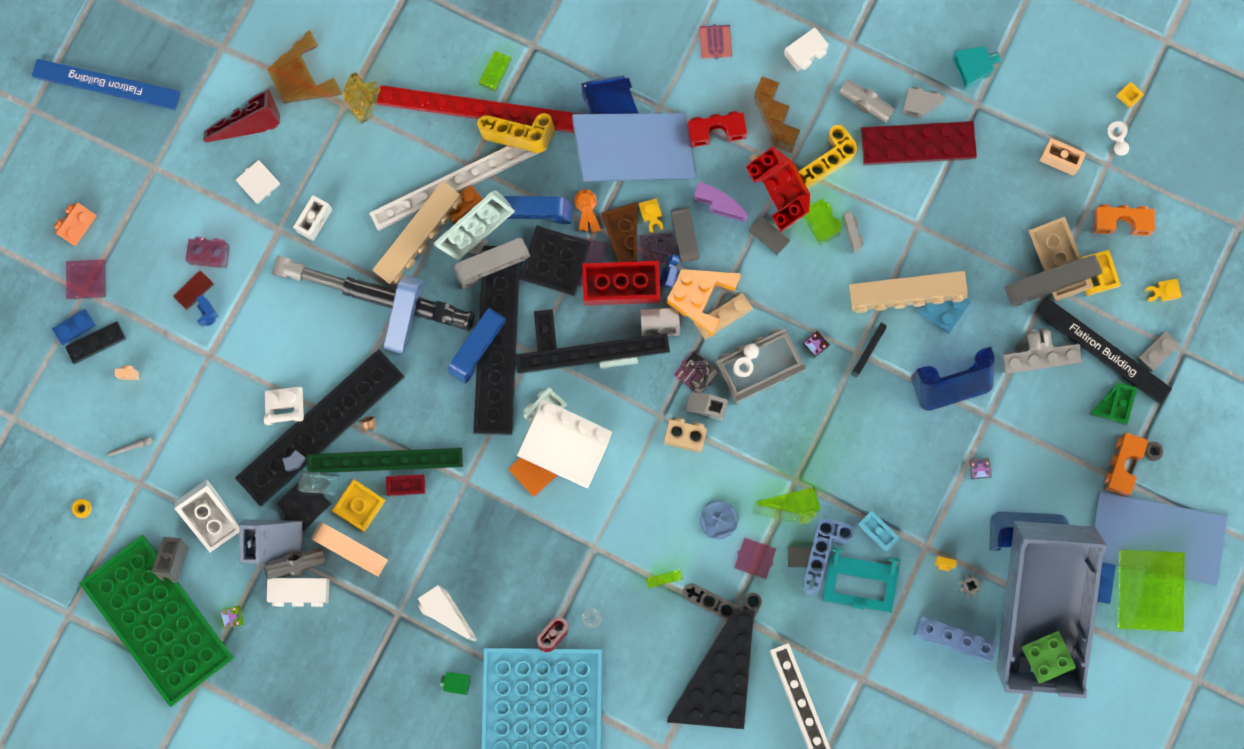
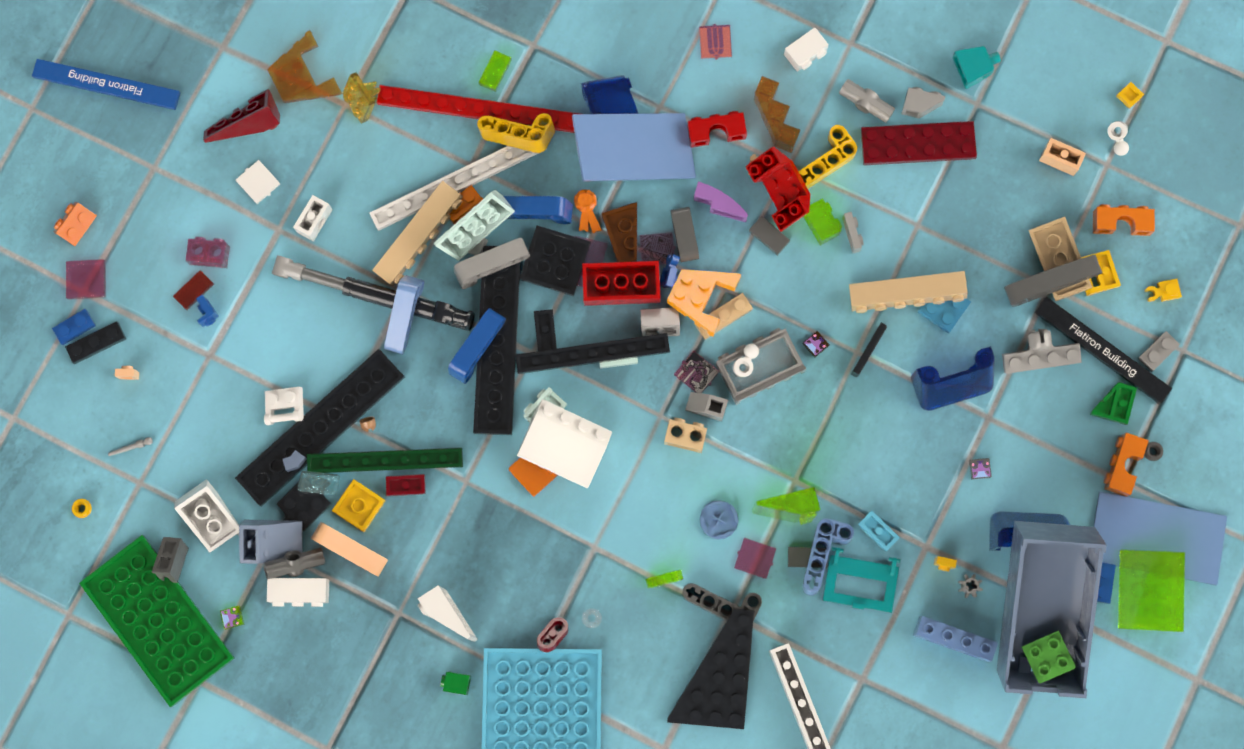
yellow plate [638,198,663,234] -> none

